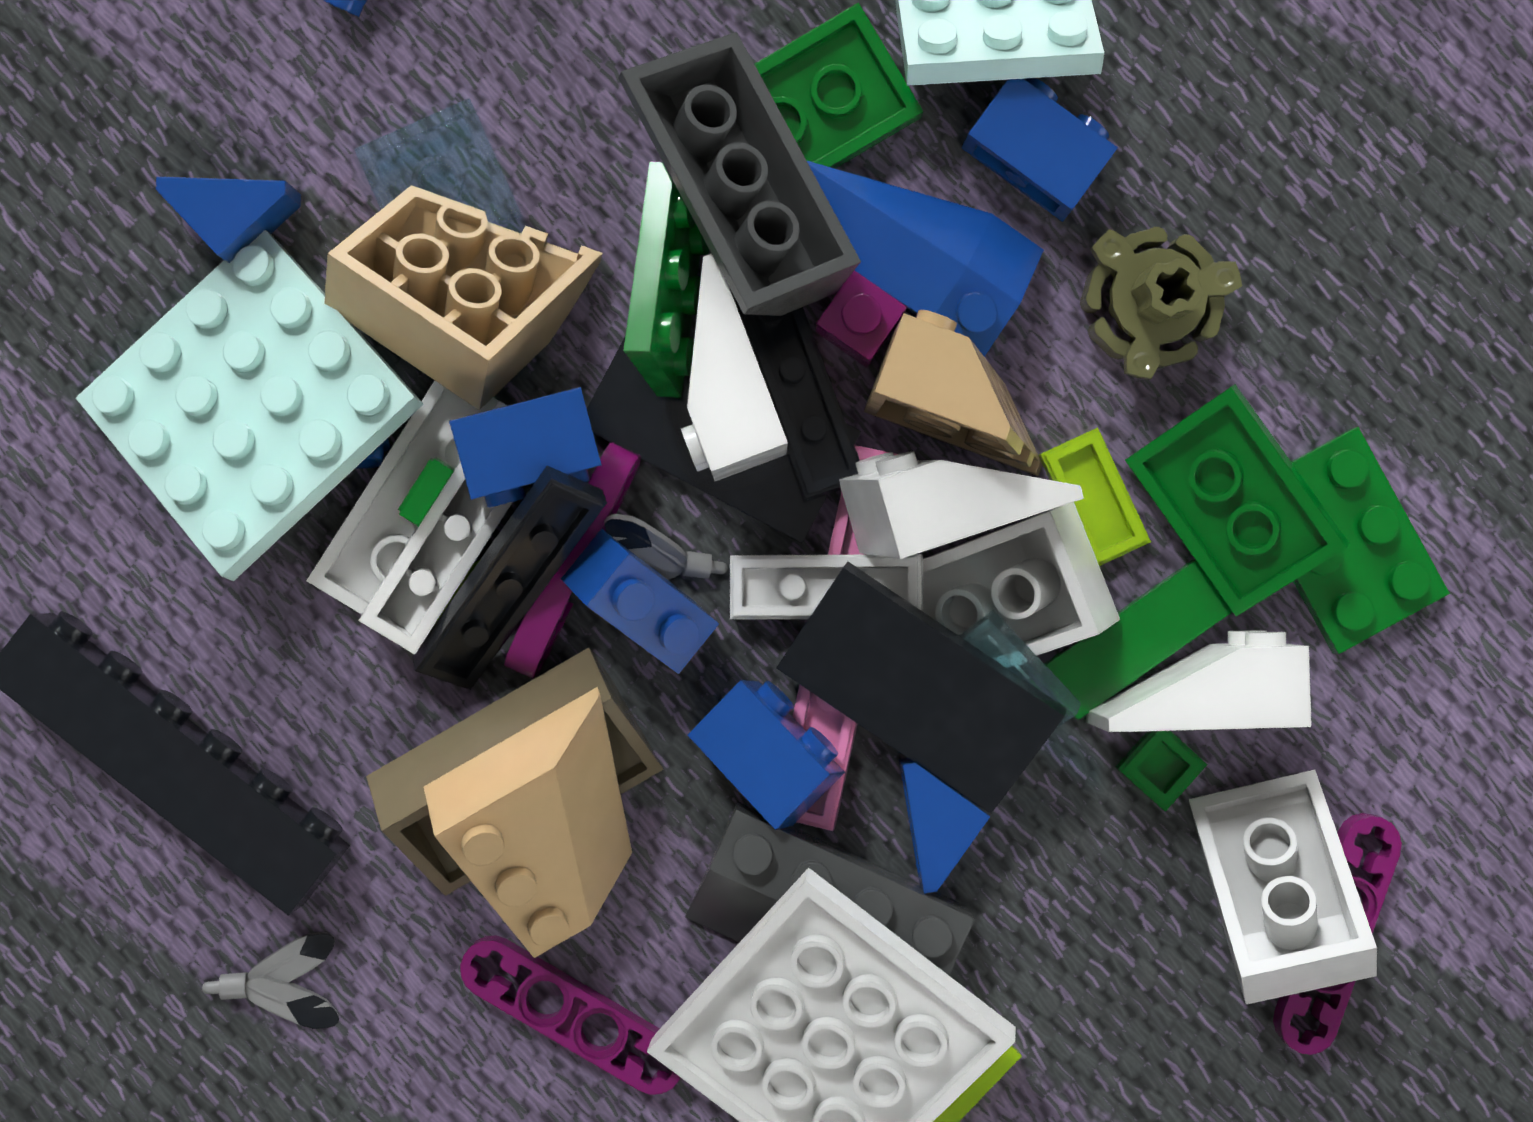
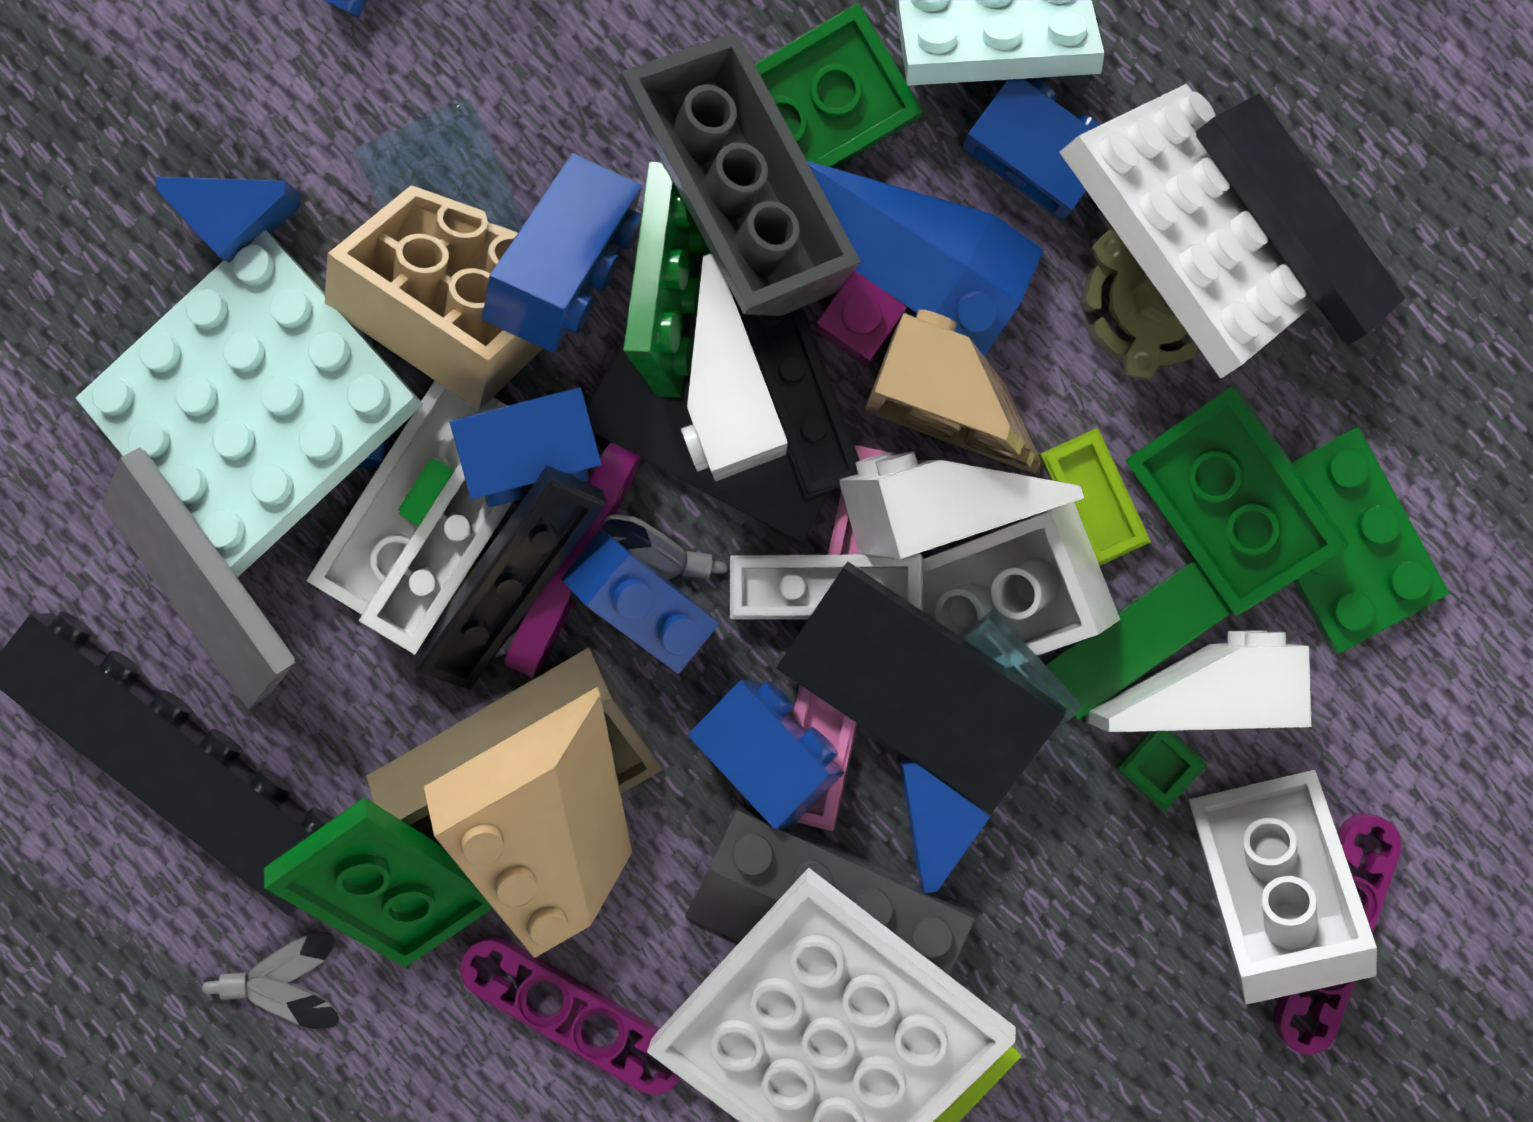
none -> light grey tile [102,447,295,710]
none -> green plate [264,797,493,968]
none -> brick [482,153,642,353]
none -> white plate [1059,84,1315,379]
none -> black tile [1195,93,1406,346]

